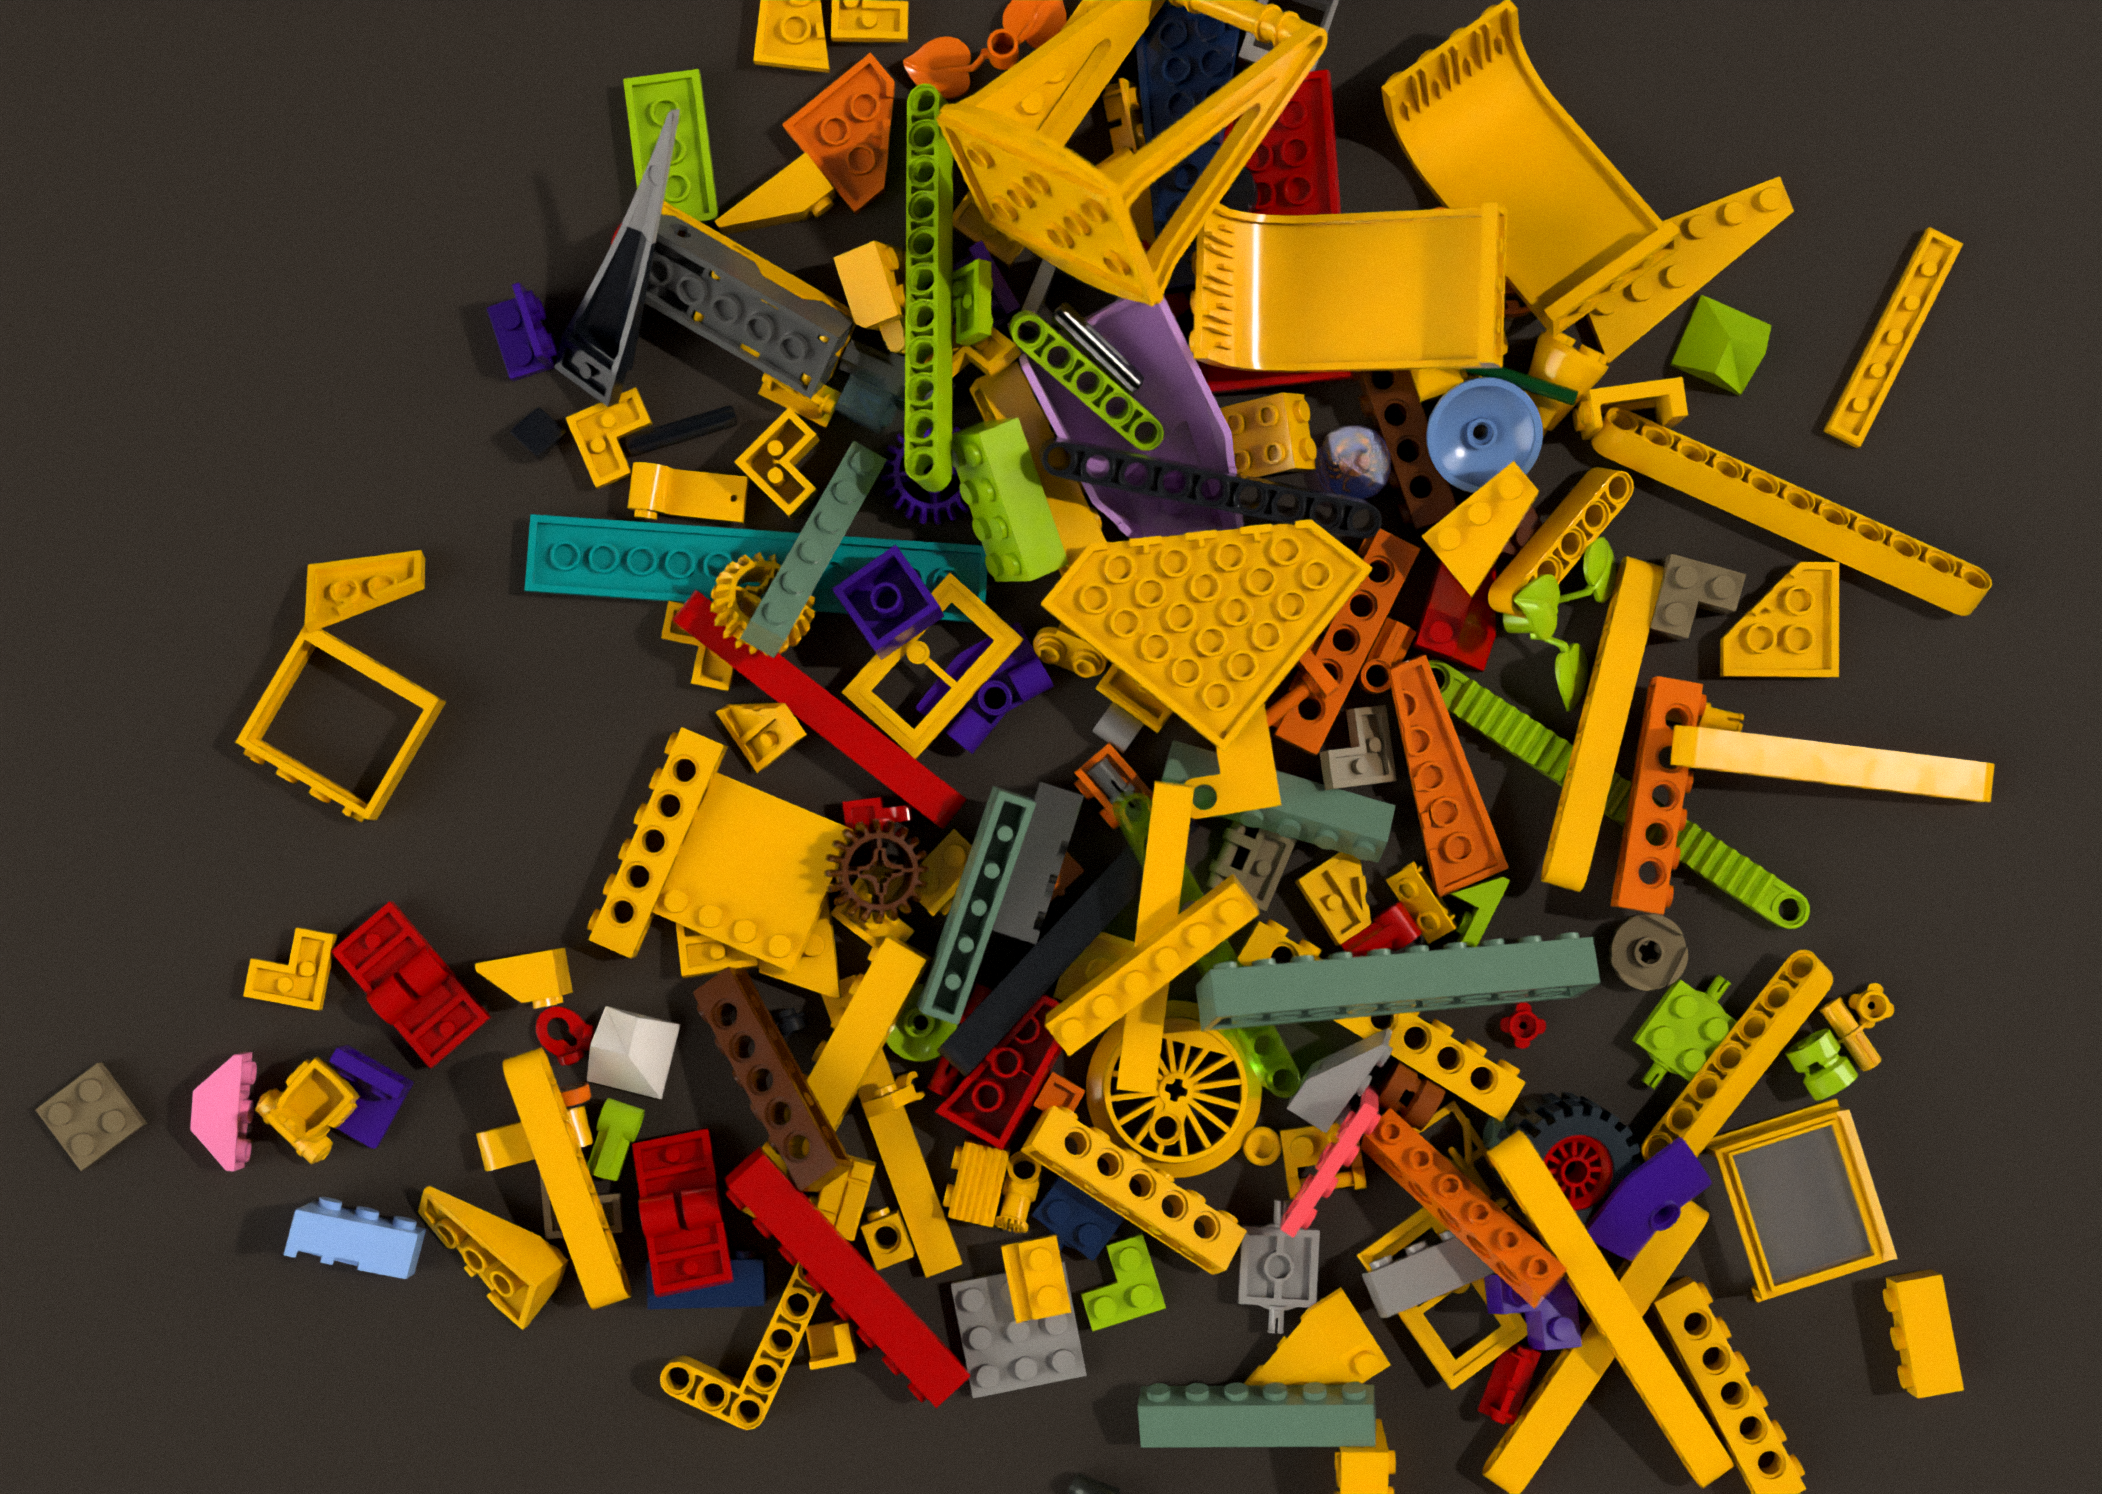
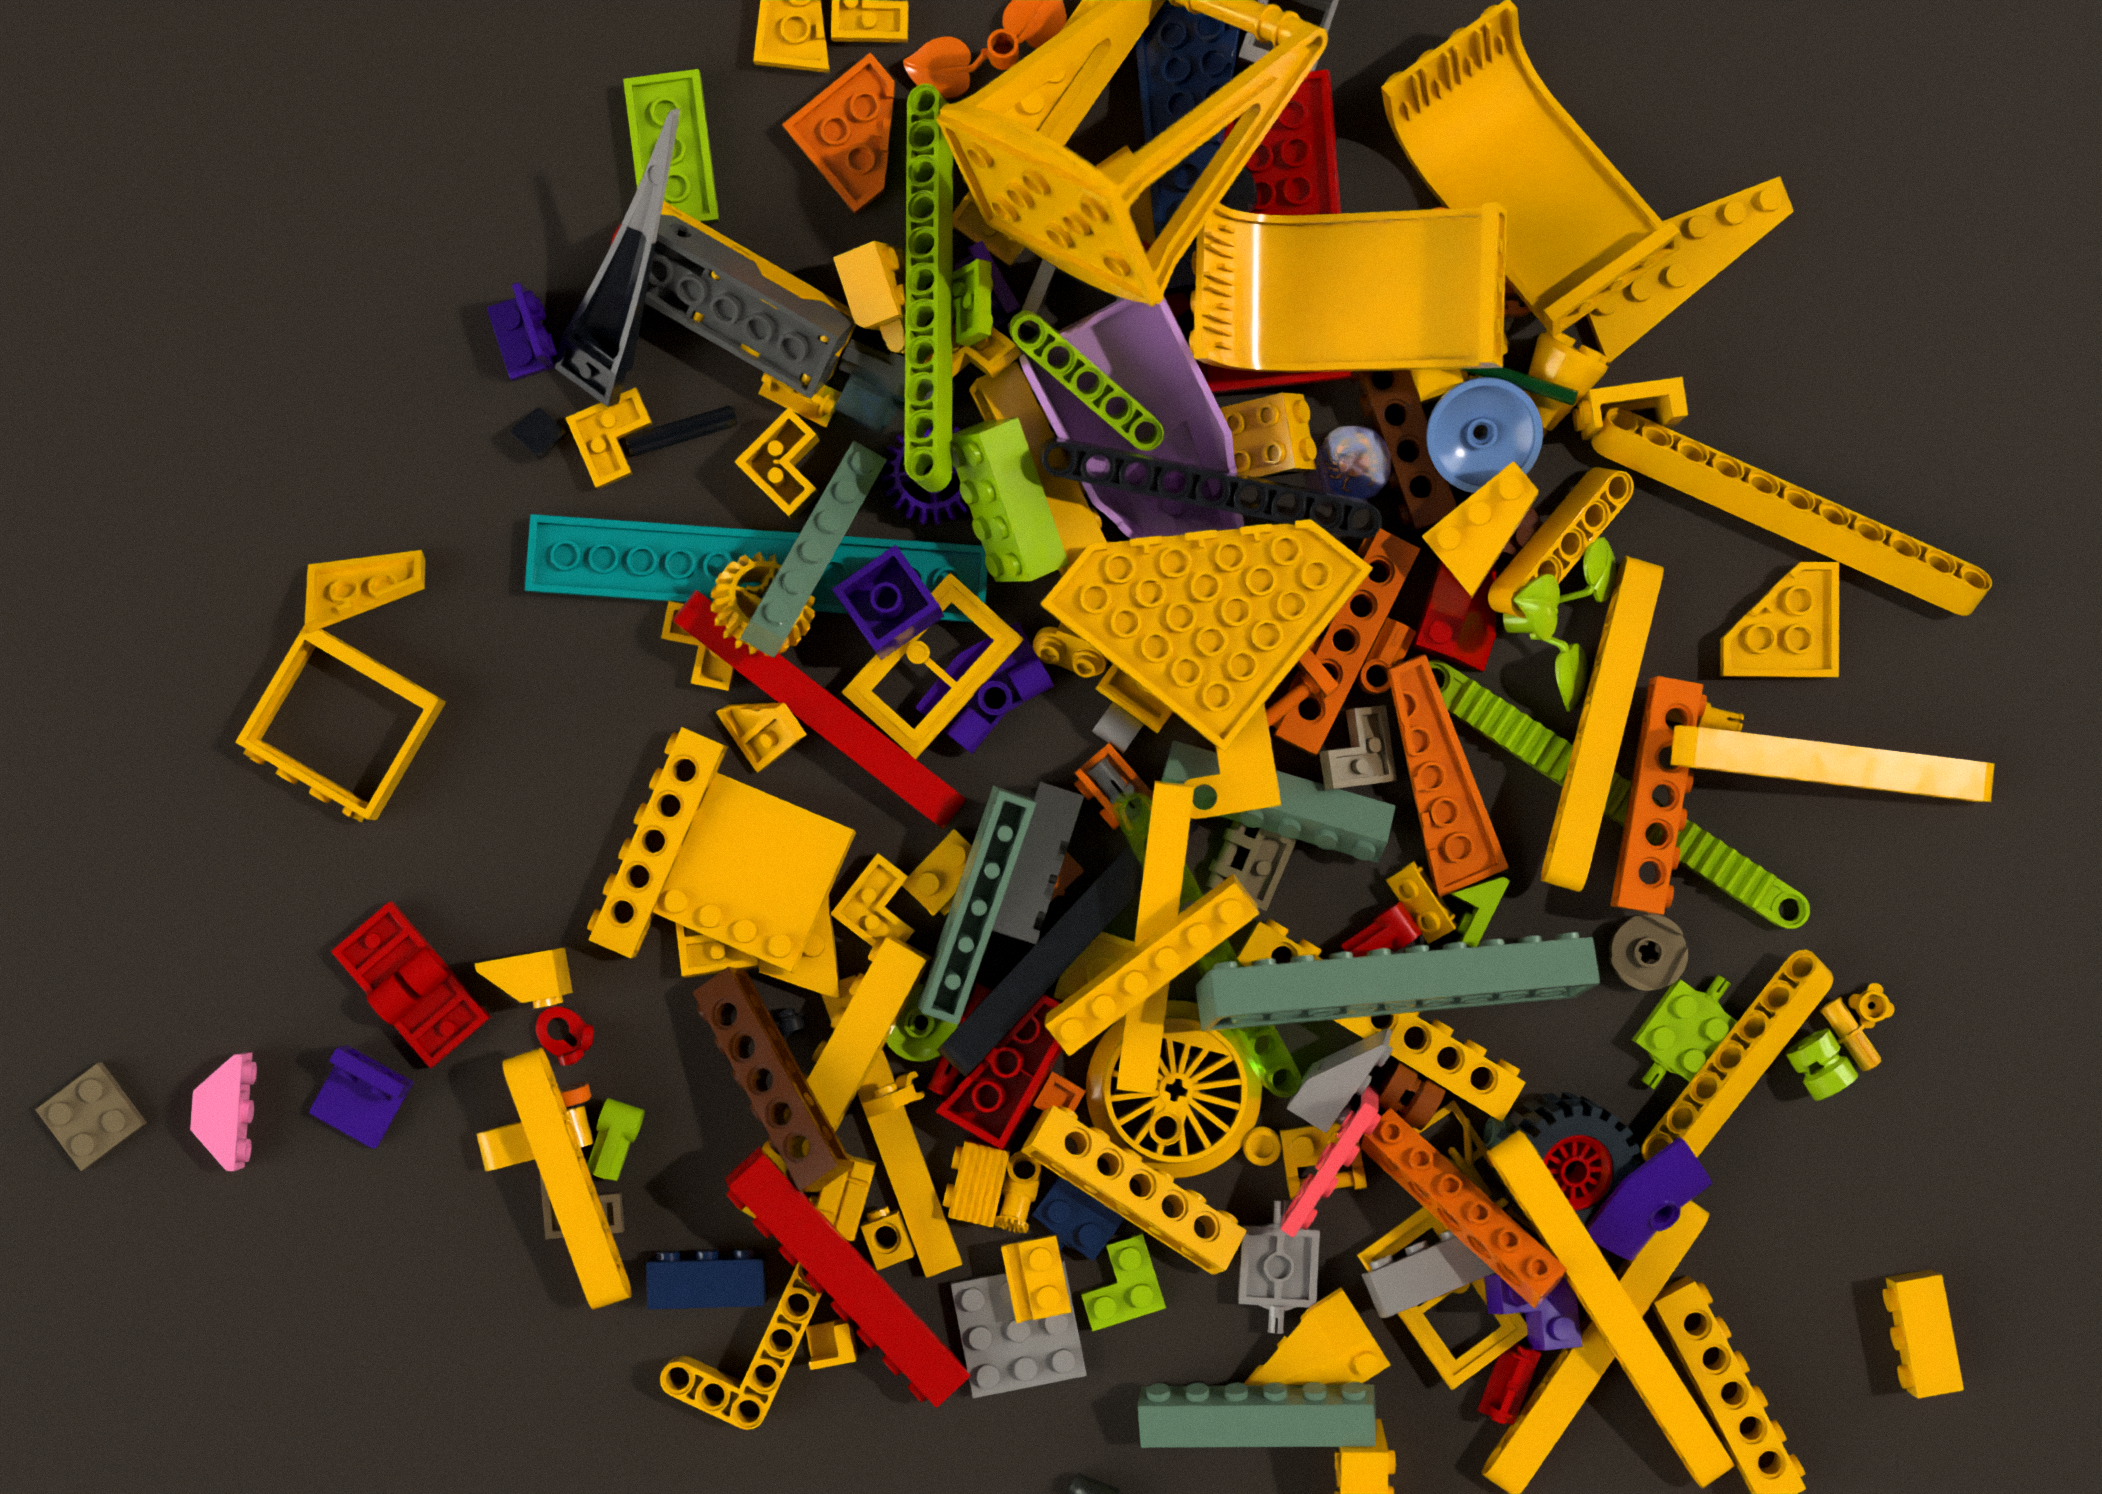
yellow plate [243,927,337,1011] -> none
yellow piece [255,1057,360,1164] -> none
light blue wedge [284,1197,426,1279] -> none
yellow wedge [418,1186,568,1330] -> none
white slope [587,1006,681,1099] -> none
yellow door [627,462,749,523] -> none
red plate [632,1129,734,1298] -> none
yellow slope [714,152,837,235] -> none
reddish brown gear [824,819,929,924] -> none
red plate [842,797,913,836] -> none
black axle [1051,302,1144,394] -> none
yellow hinge [1102,78,1146,154] -> none
yellow wing [1295,852,1371,946] -> none
red plate [1500,1003,1546,1049] -> none
dark tan brick [1649,554,1746,641] -> none
lime slope [1670,295,1772,396] -> none
piece [1706,1098,1898,1303] -> none
yellow tile [1823,227,1963,448] -> none

